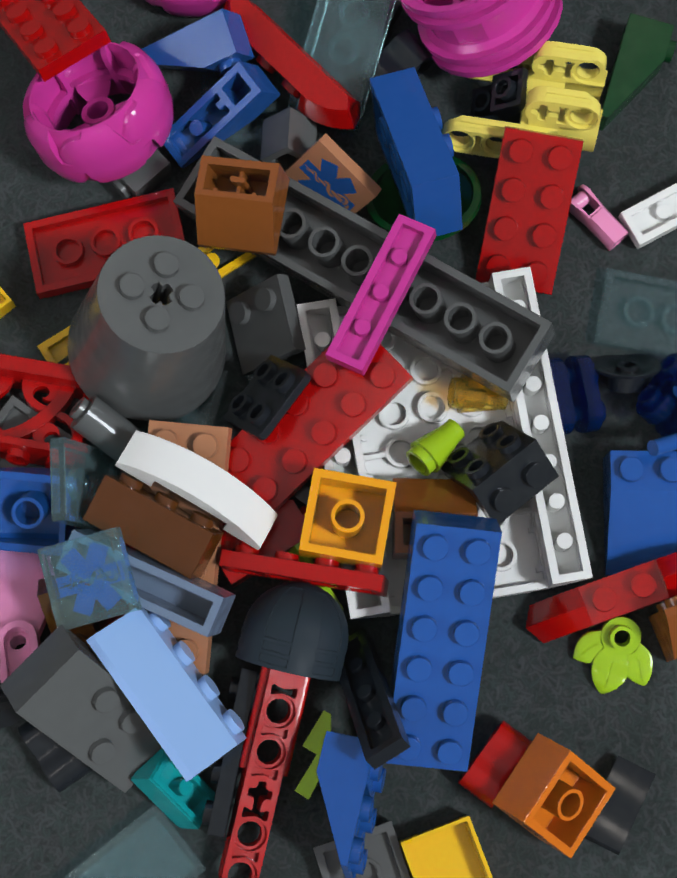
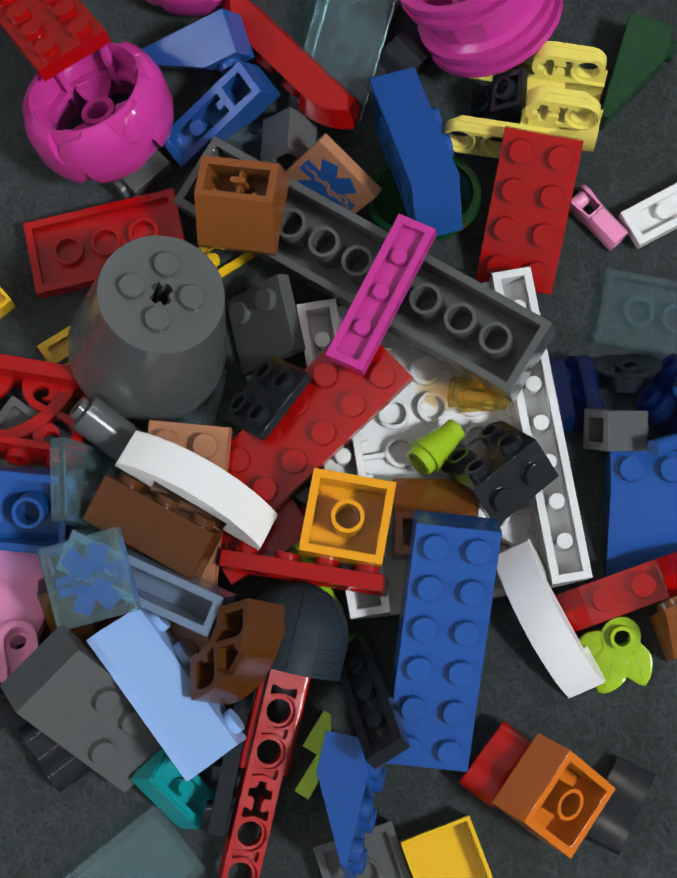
none -> reddish brown brick [190,598,286,705]
none -> white slope [497,539,606,698]
none -> dark grey brick [583,408,649,452]

